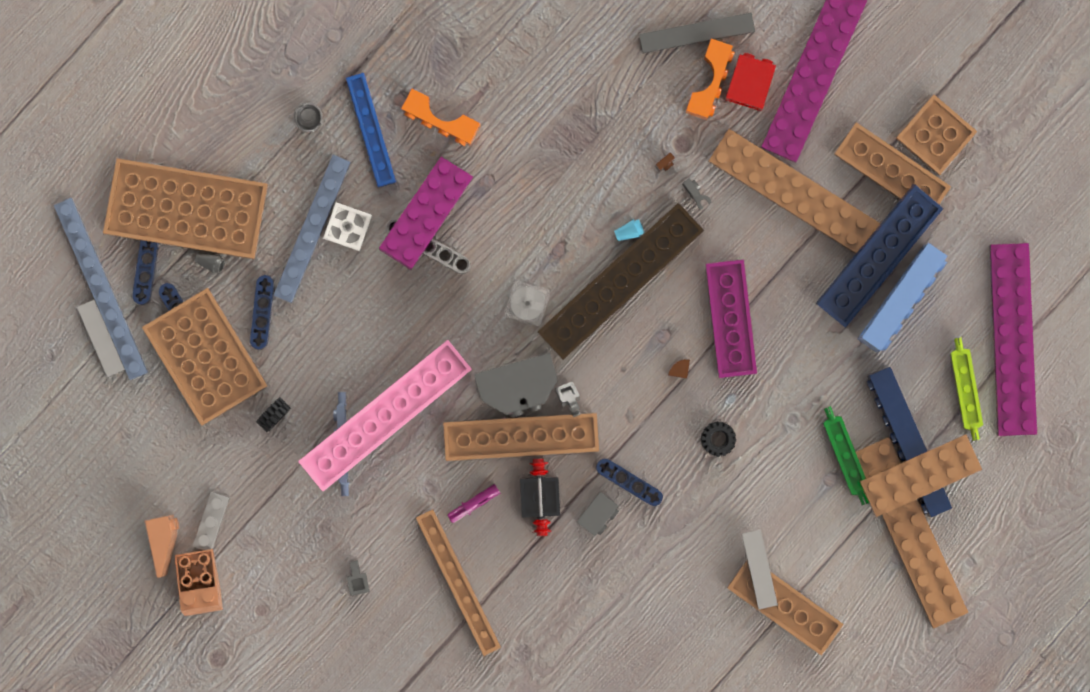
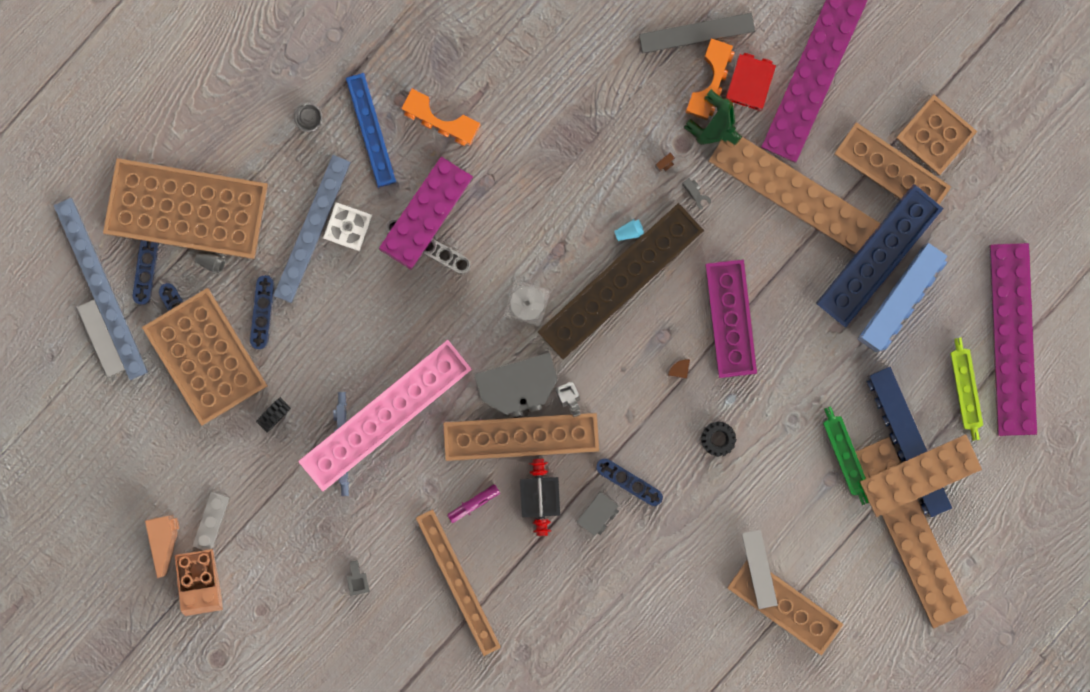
none -> dark green connector [683,89,742,145]

